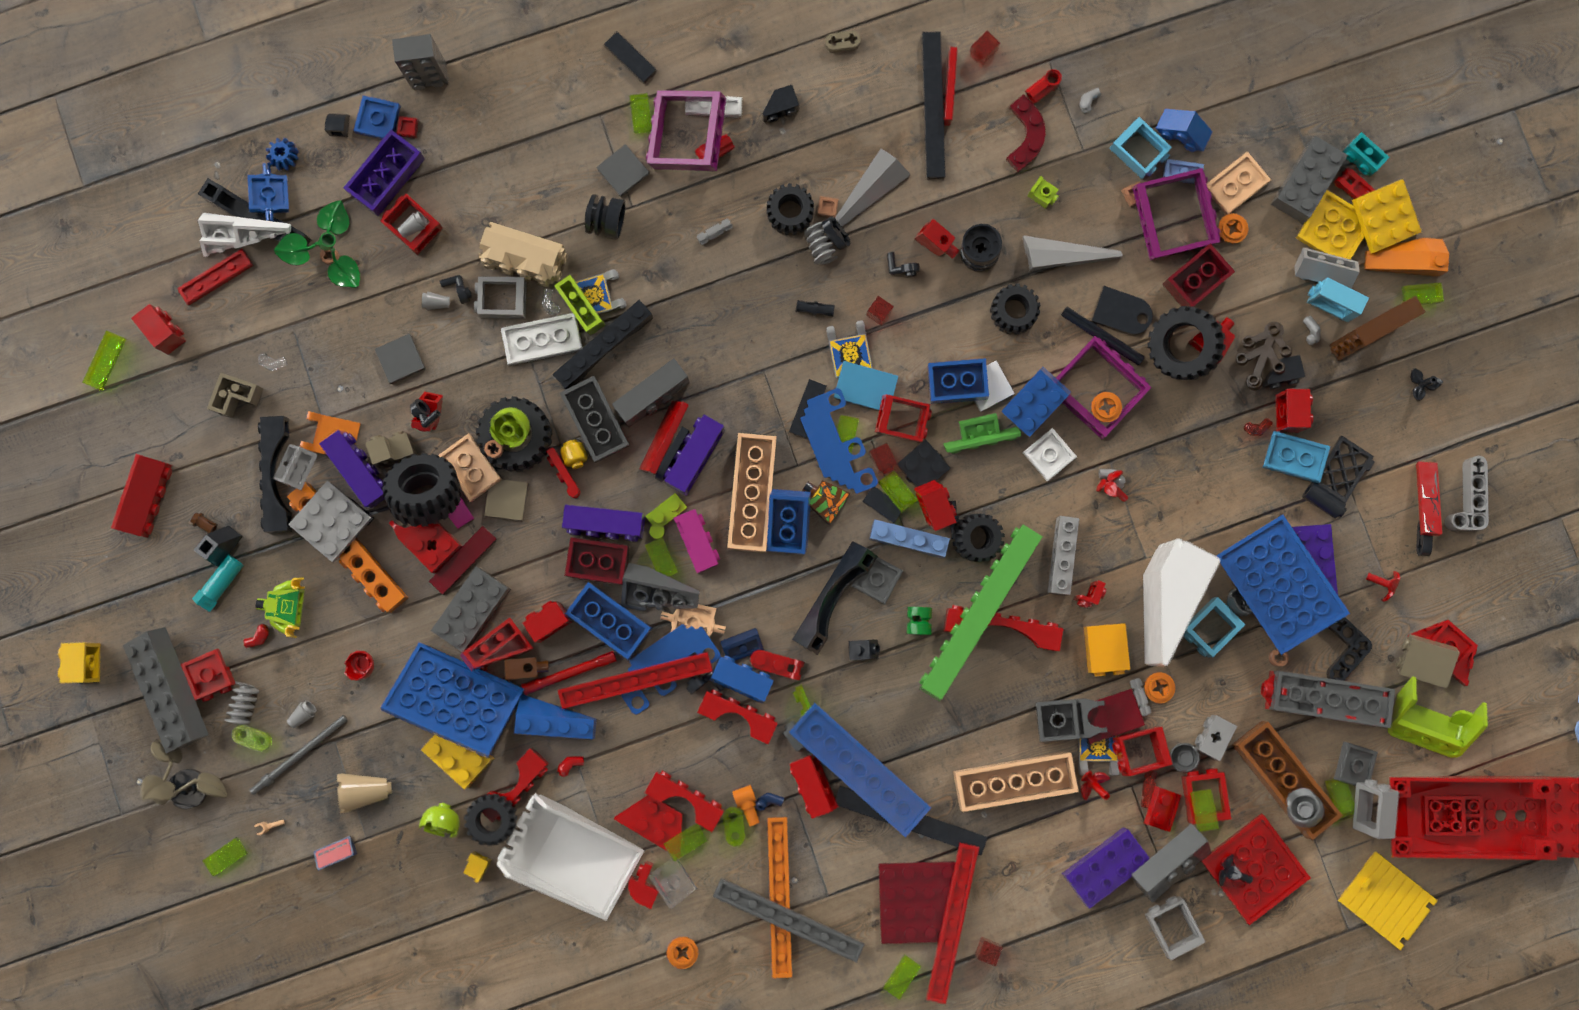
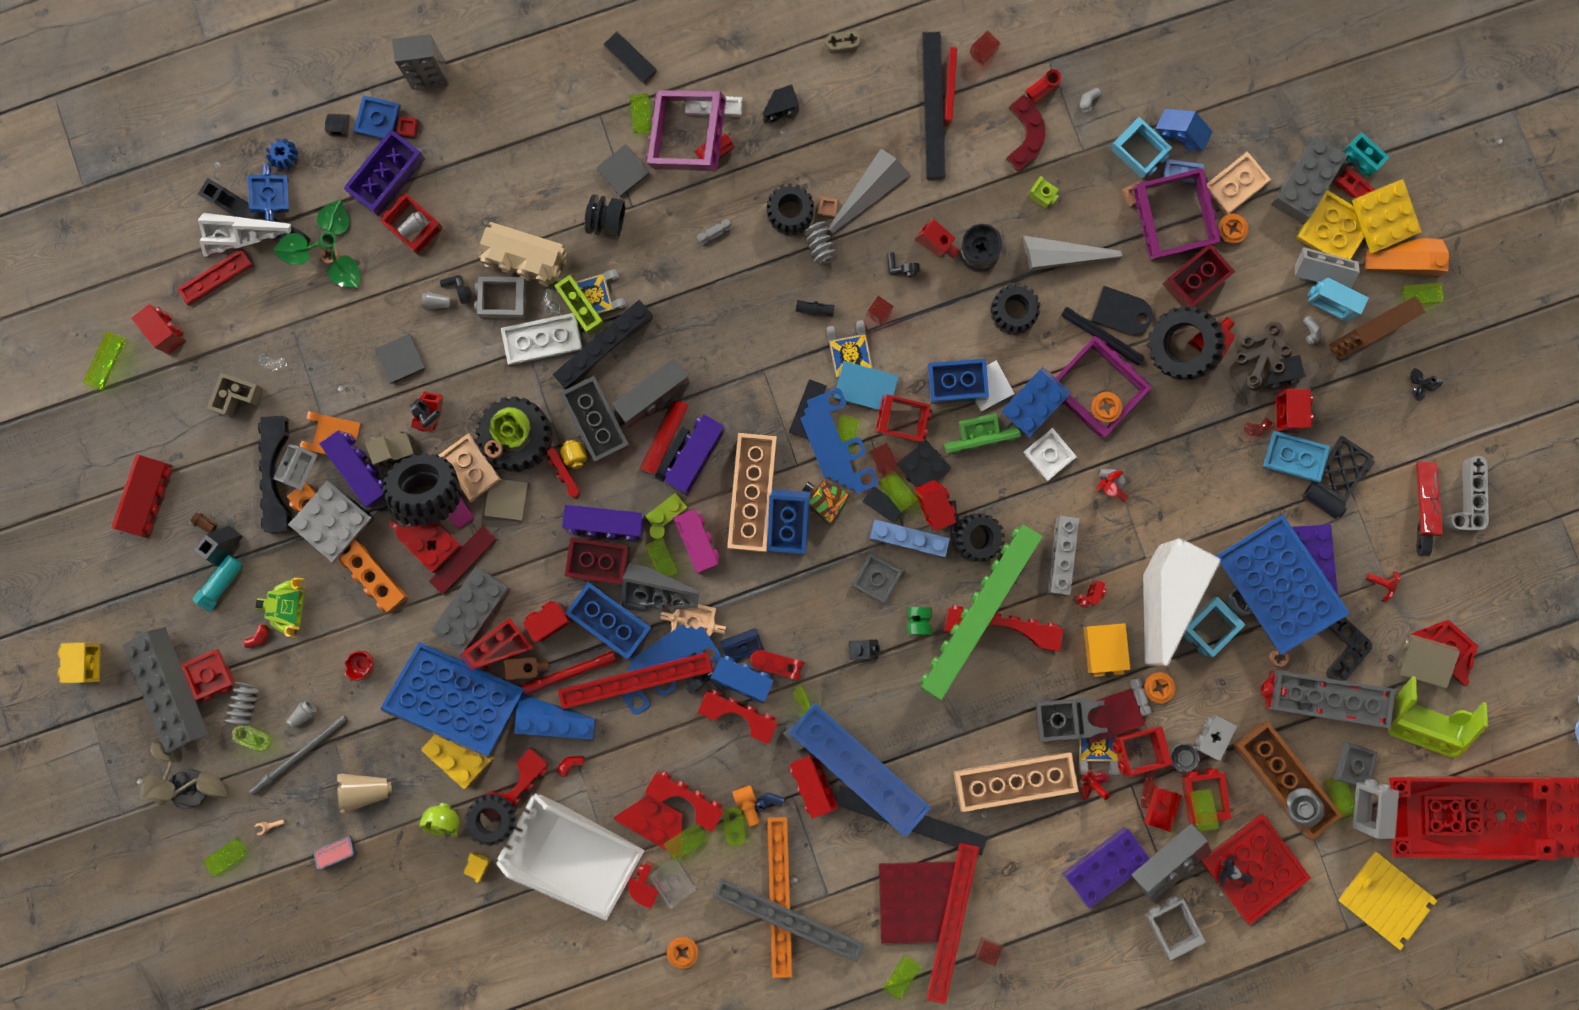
black arch [792,541,878,655] -> none
black beam [822,217,851,250] -> none

